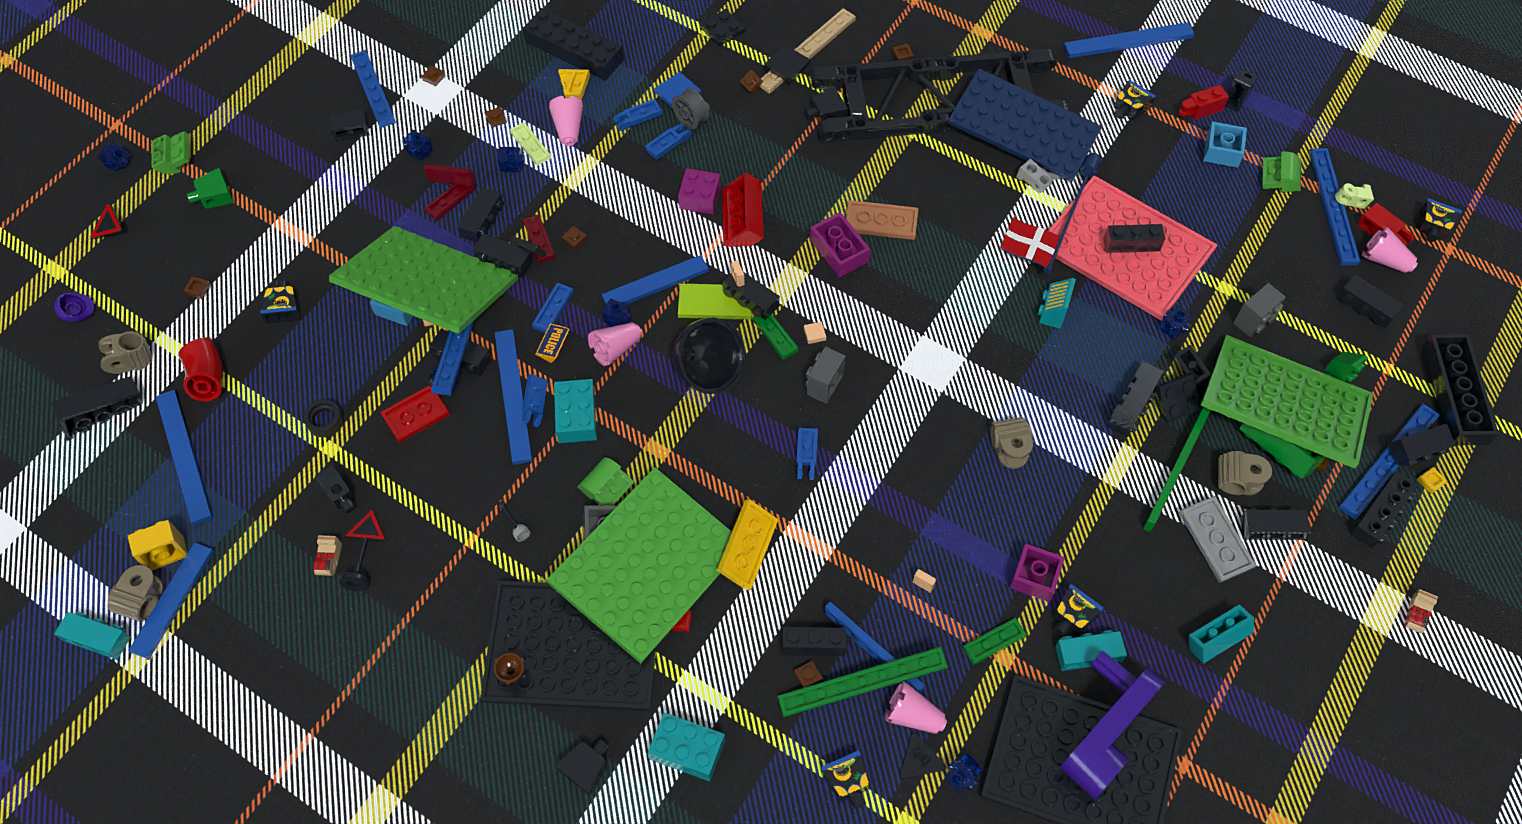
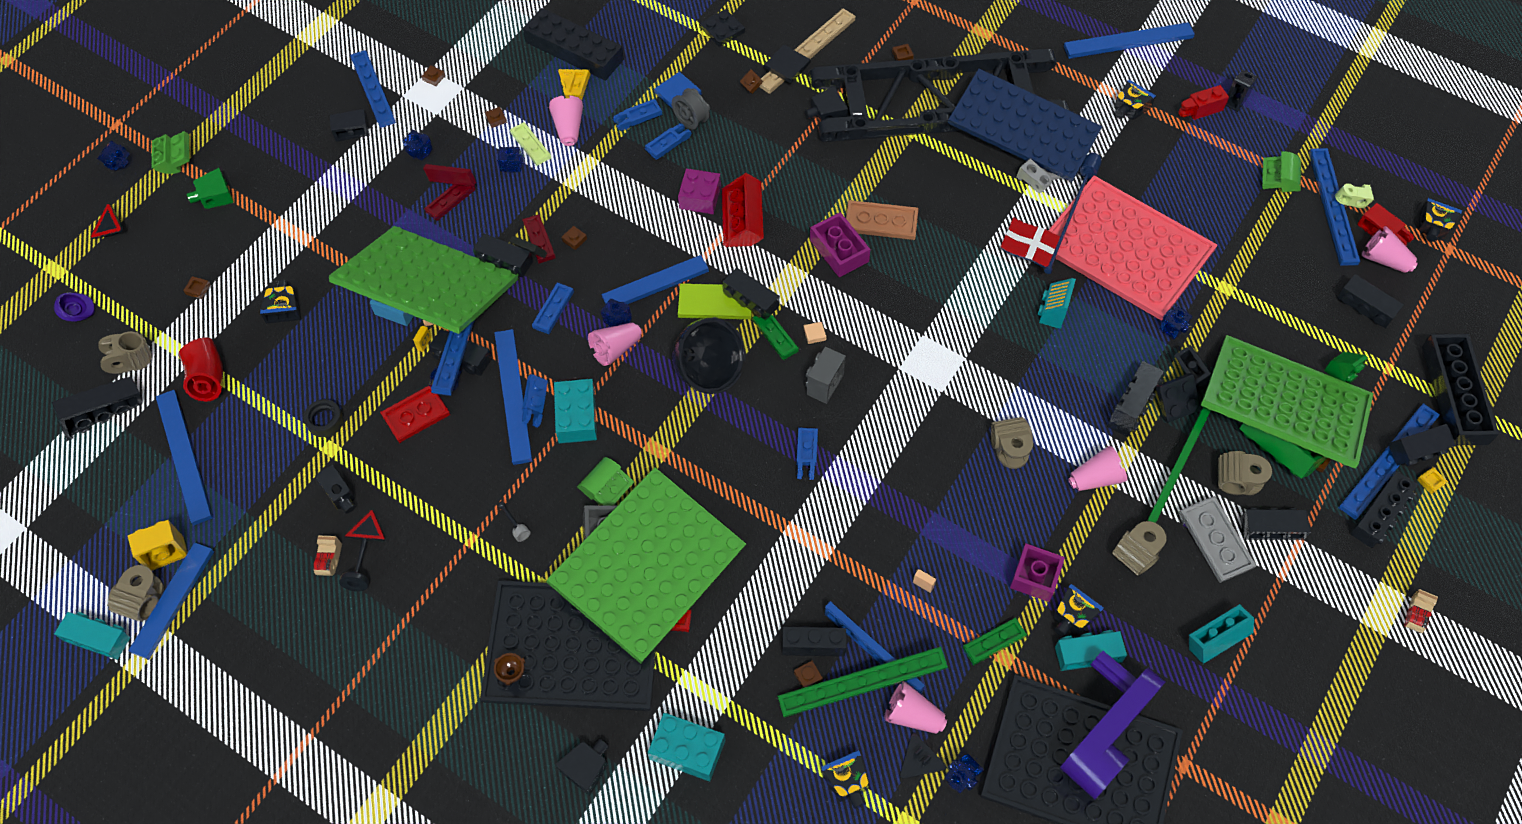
black brick [457,187,504,243] -> none
slope [535,323,569,363] -> none
yellow plate [717,499,779,590] -> none
light nougat tile [731,260,744,287] -> none
black brick [1104,224,1165,253] -> none
dark azure brick [1203,122,1247,168] -> none
dark grey brick [1233,283,1286,338] -> none
none -> yellow tile [413,326,431,352]
none -> bright pink cone [1068,446,1127,491]
none -> dark tan piece [1112,521,1166,576]

